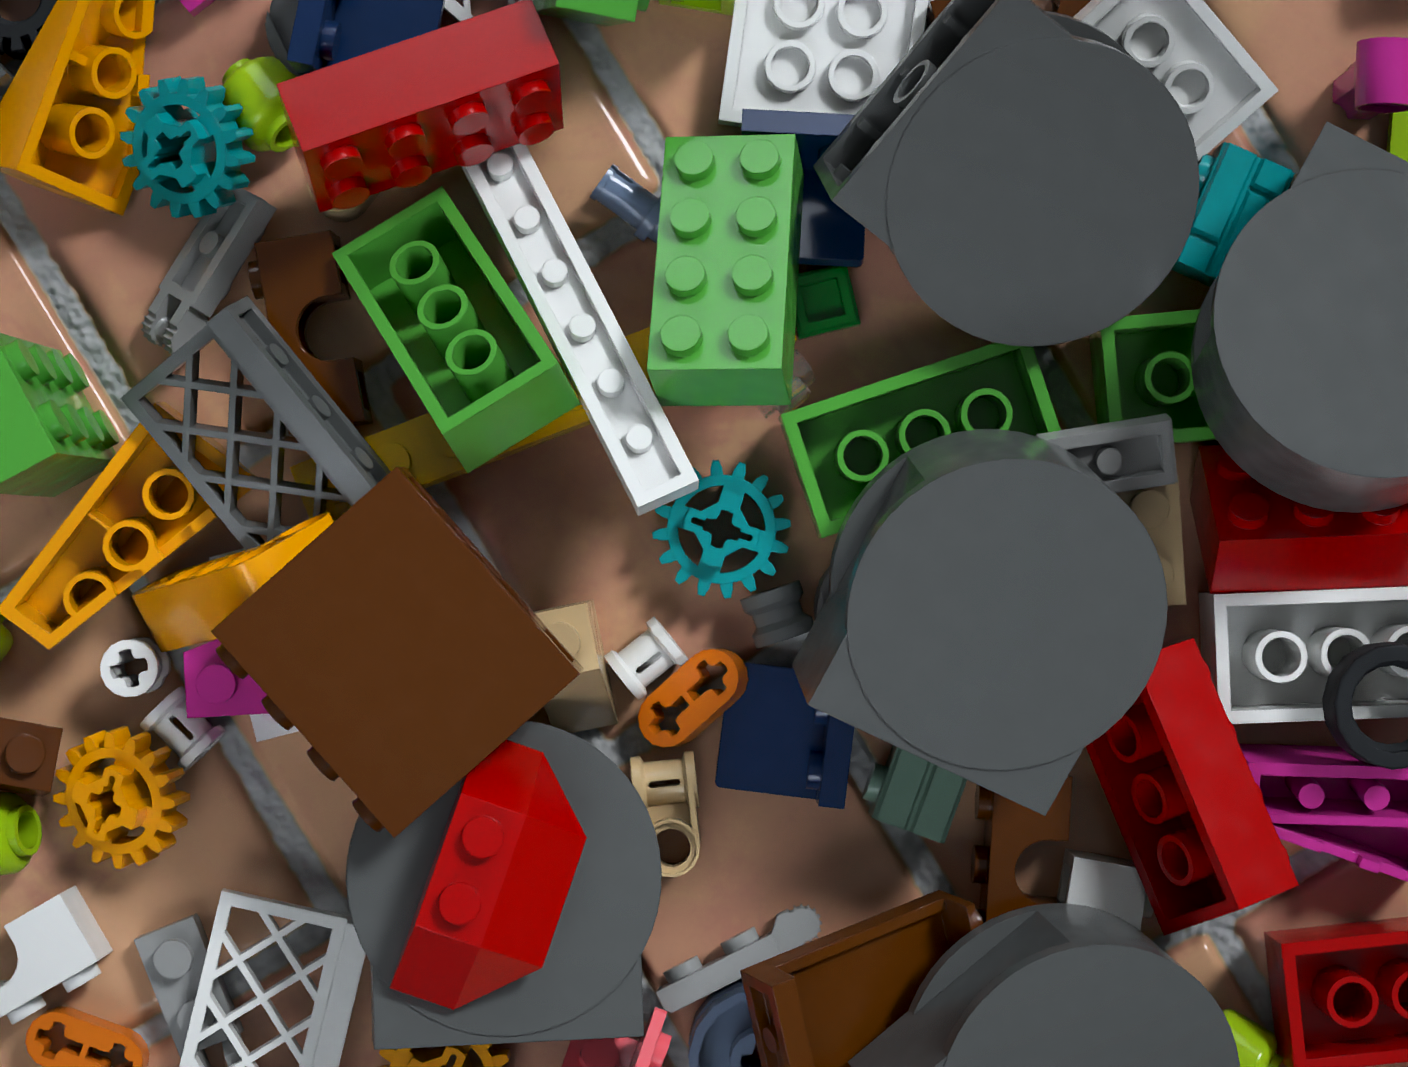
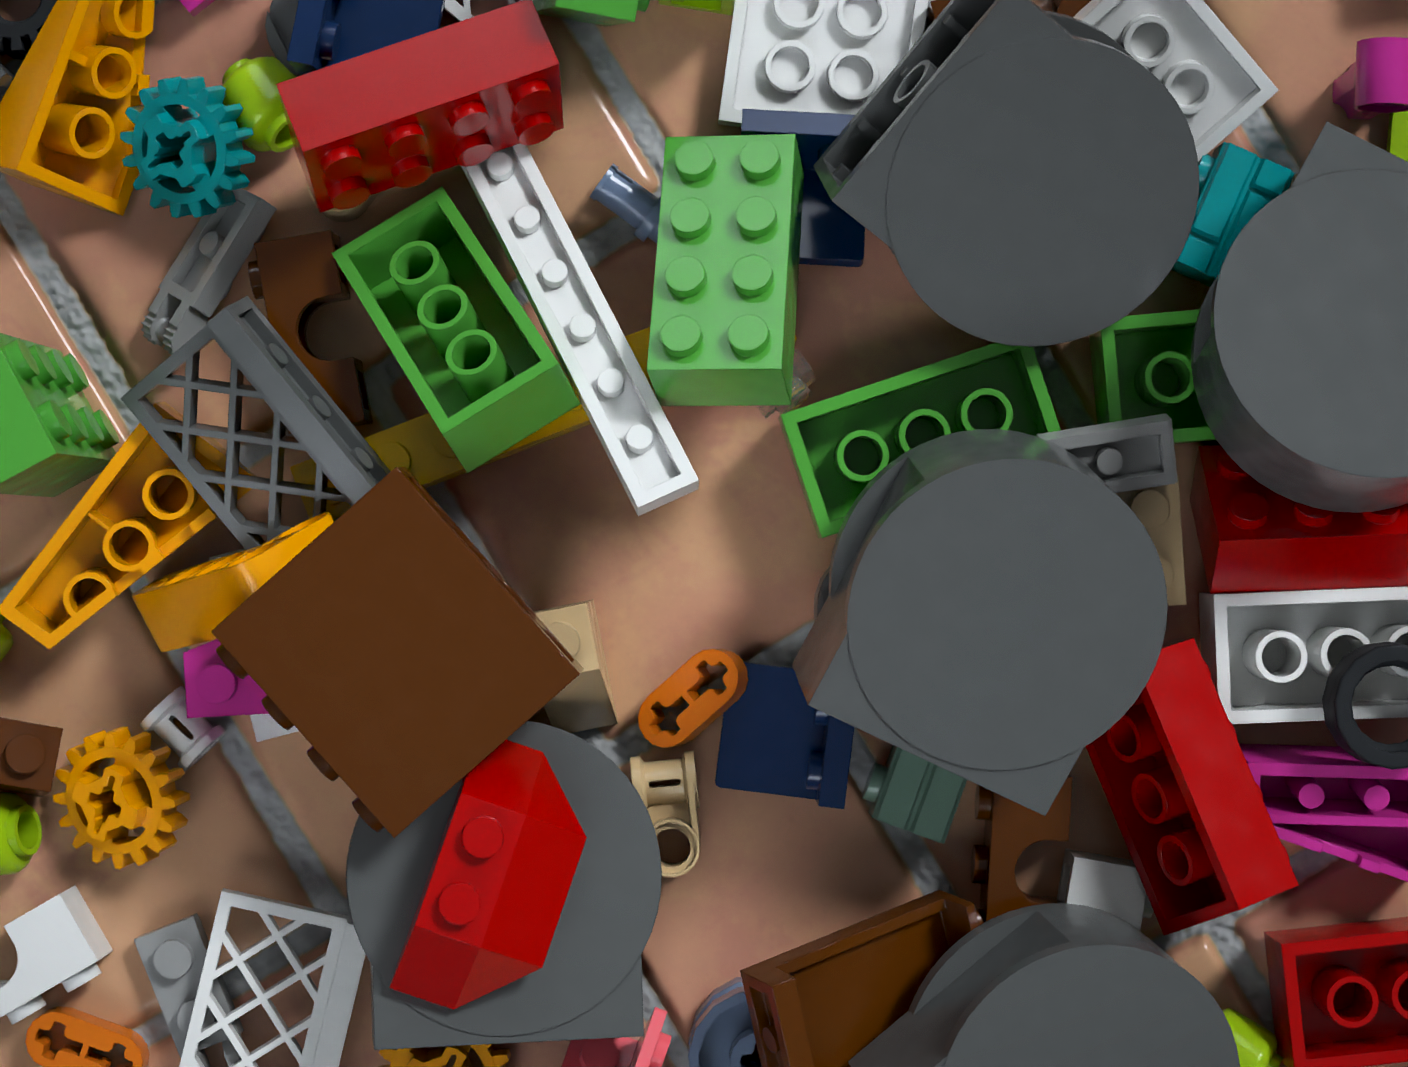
white bush [100,637,171,697] -> none
white bush [604,617,689,700] -> none
teal gear [652,460,791,599] -> none
light grey hinge [656,904,822,1014] -> none
dark grey wheel [740,580,814,649] -> none
green tile [796,266,861,341] -> none

